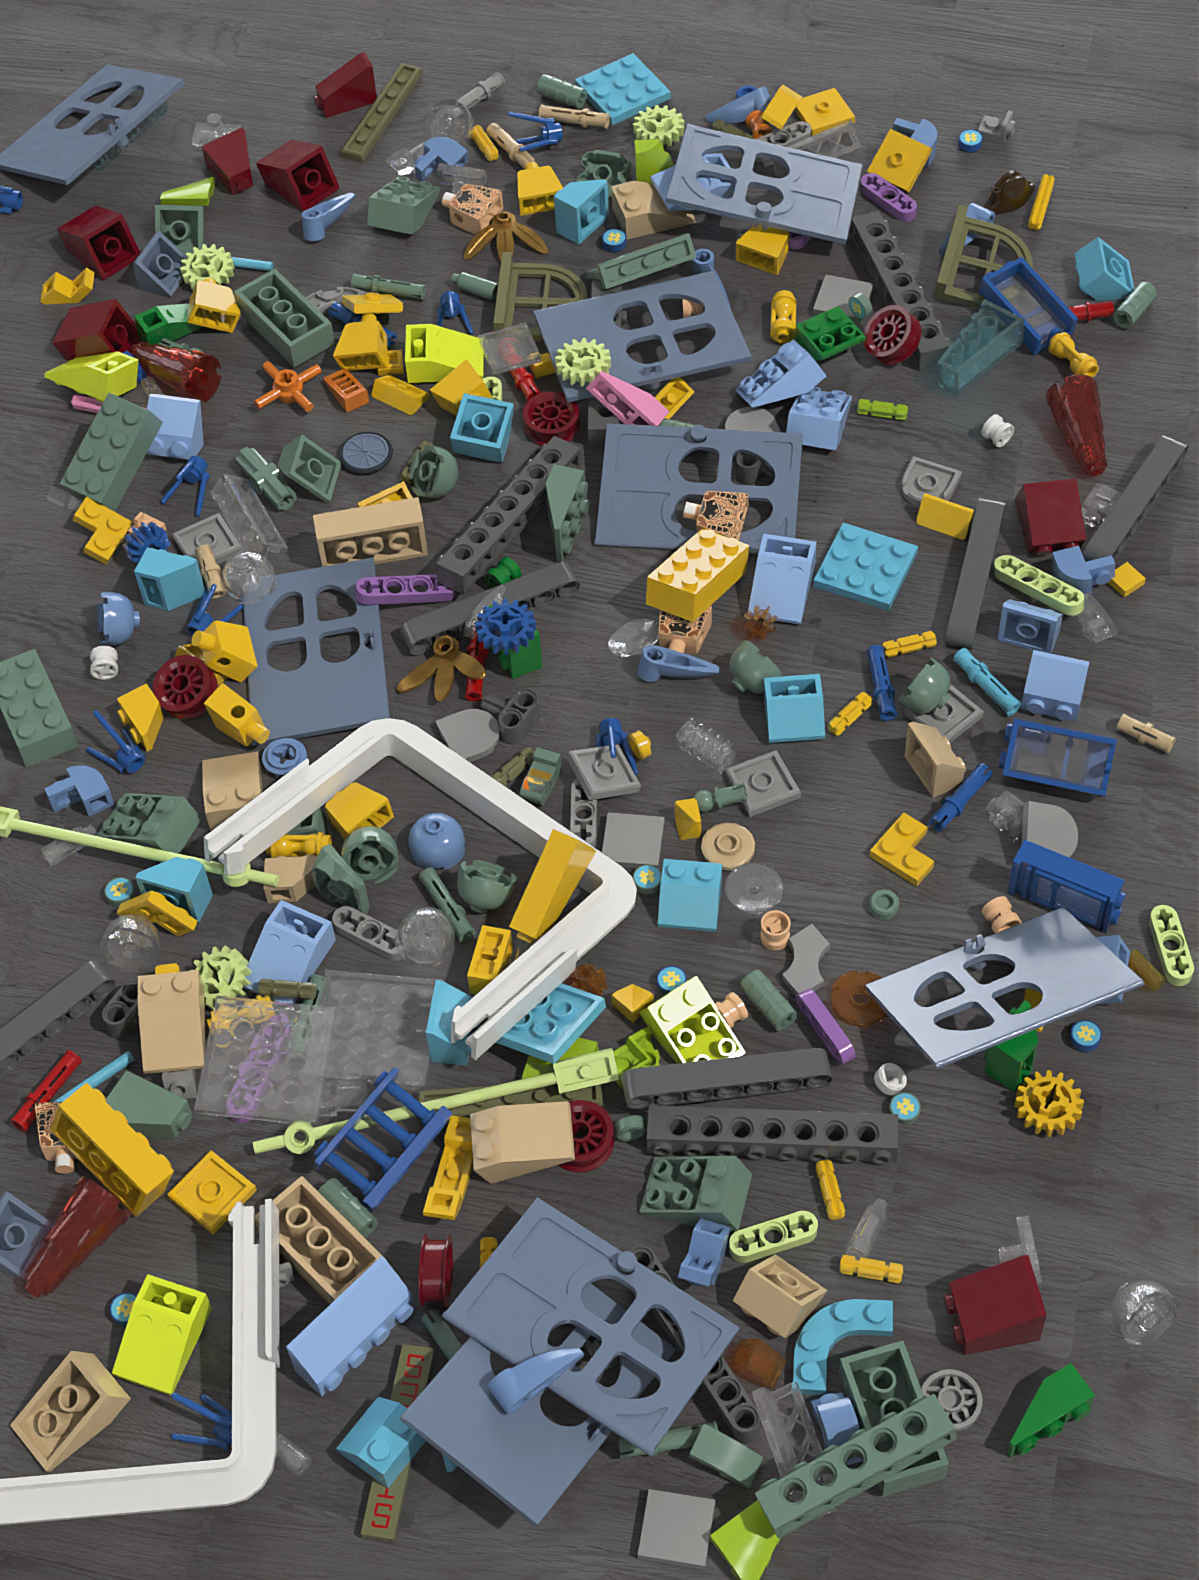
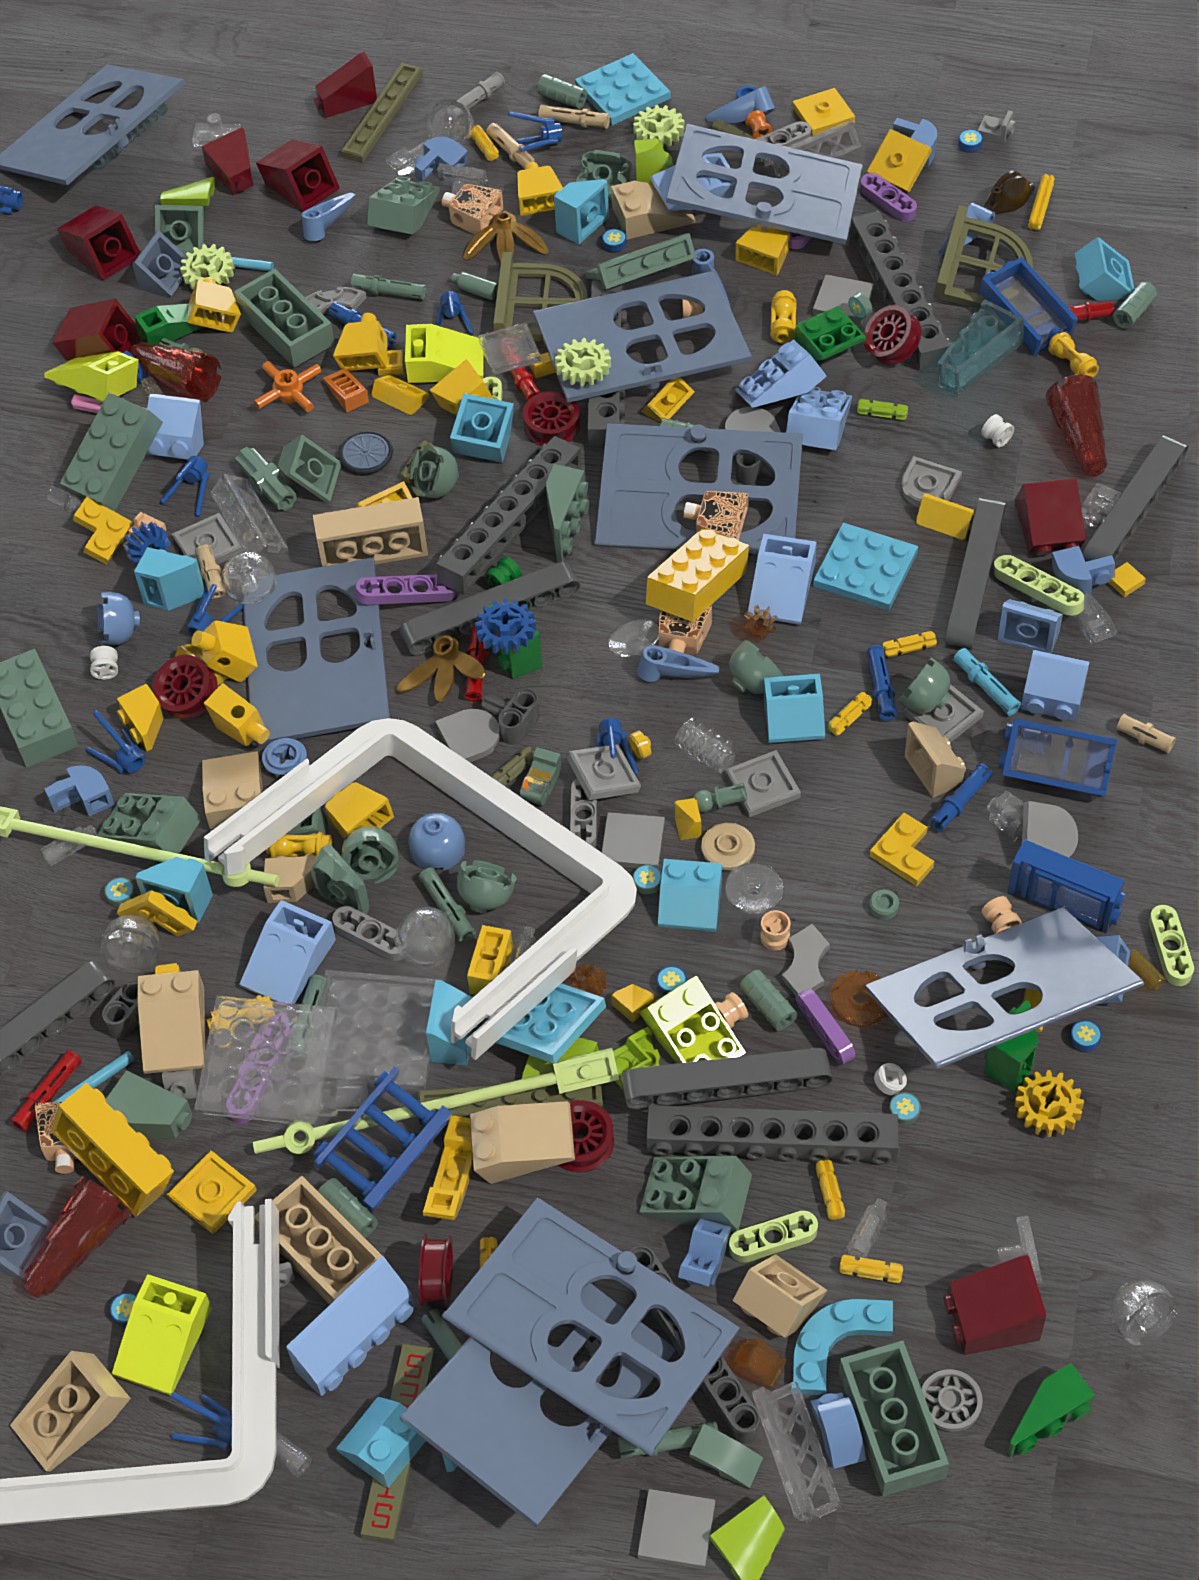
yellow slope [40,268,94,305] -> none
yellowish green gear [190,946,252,1010] -> none
olive axle [259,978,317,999] -> none
yellow plate [342,293,403,314] -> none
clear slope [463,585,507,639] -> none
medium blue piece [487,1348,584,1414] -> none
yellow slope [509,829,596,943] -> none
bright pink slope [586,371,669,426] -> none
sand green tile [614,1115,647,1141] -> none
sand green brick [755,1394,957,1539] -> none
yellow slope [761,85,802,130] -> none

